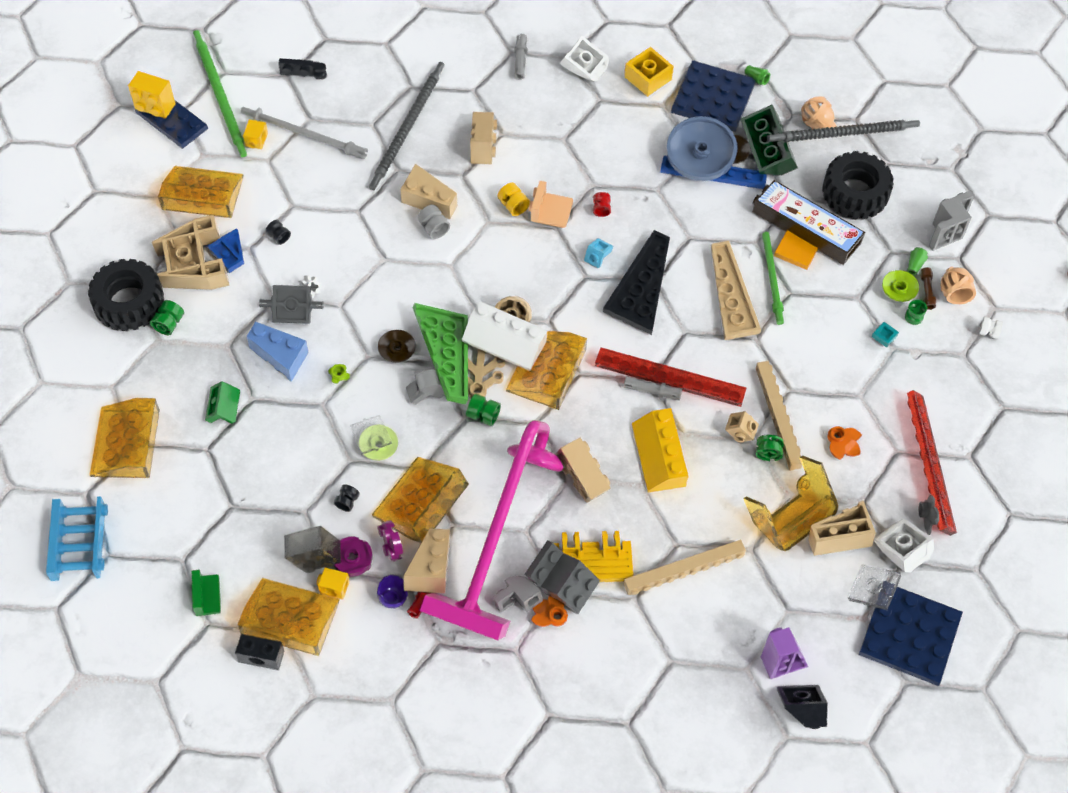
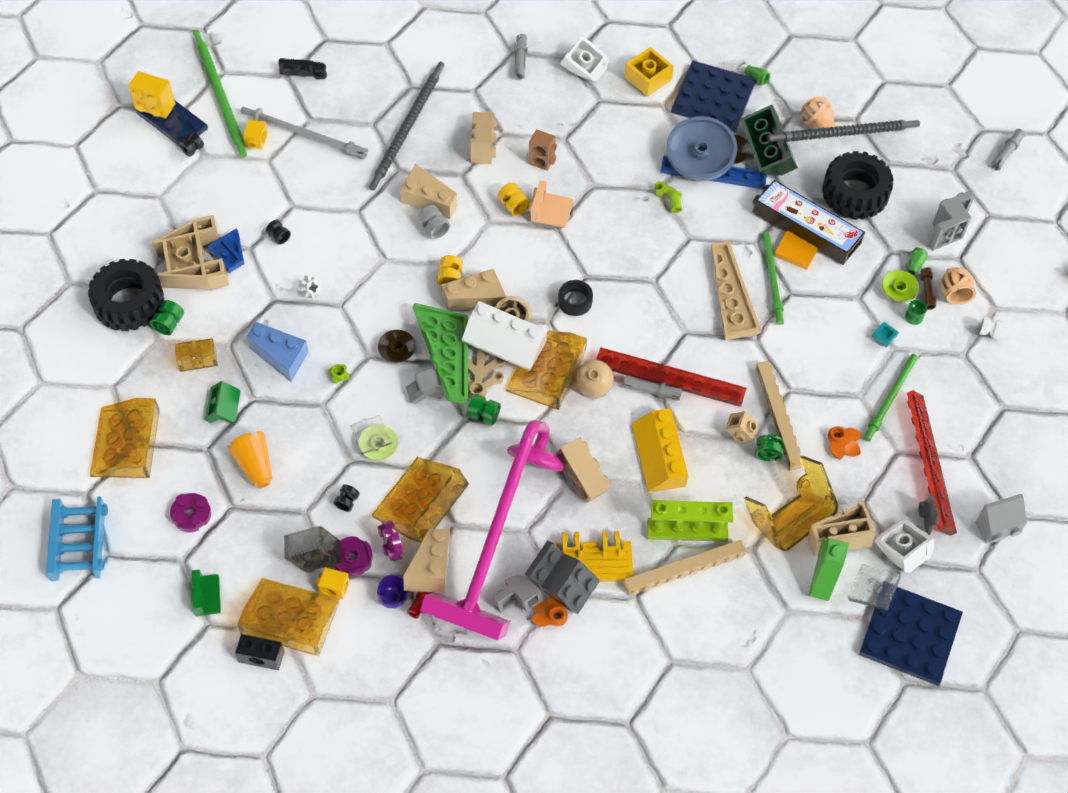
clear yellow slope [158,166,244,218] -> none
dark grey plate [259,285,324,324] -> none
medium azure bracket [584,238,613,268] -> none
red wheel [593,192,611,217] -> none
black wing [603,230,670,335] -> none
medium lavender wedge [761,627,808,679] -> none
black slope [777,685,828,729] -> none
none -> magenta plate [170,493,211,533]
none -> clear yellow brick [175,338,218,372]
none -> black wheel [179,132,204,157]
none -> light orange cone [227,431,273,488]
none -> yellow wheel [437,255,463,288]
none -> tan wedge [441,268,506,311]
none -> medium nougat brick [528,129,557,171]
none -> black tyre [558,280,593,316]
none -> tan cylinder [576,360,614,399]
none -> lime fence [647,500,733,542]
none -> lime piece [655,181,682,213]
none -> bright green slope [808,537,849,601]
none -> bright green bar [863,354,918,442]
none -> light grey slope [975,493,1027,543]
none -> light grey pin [991,128,1026,171]

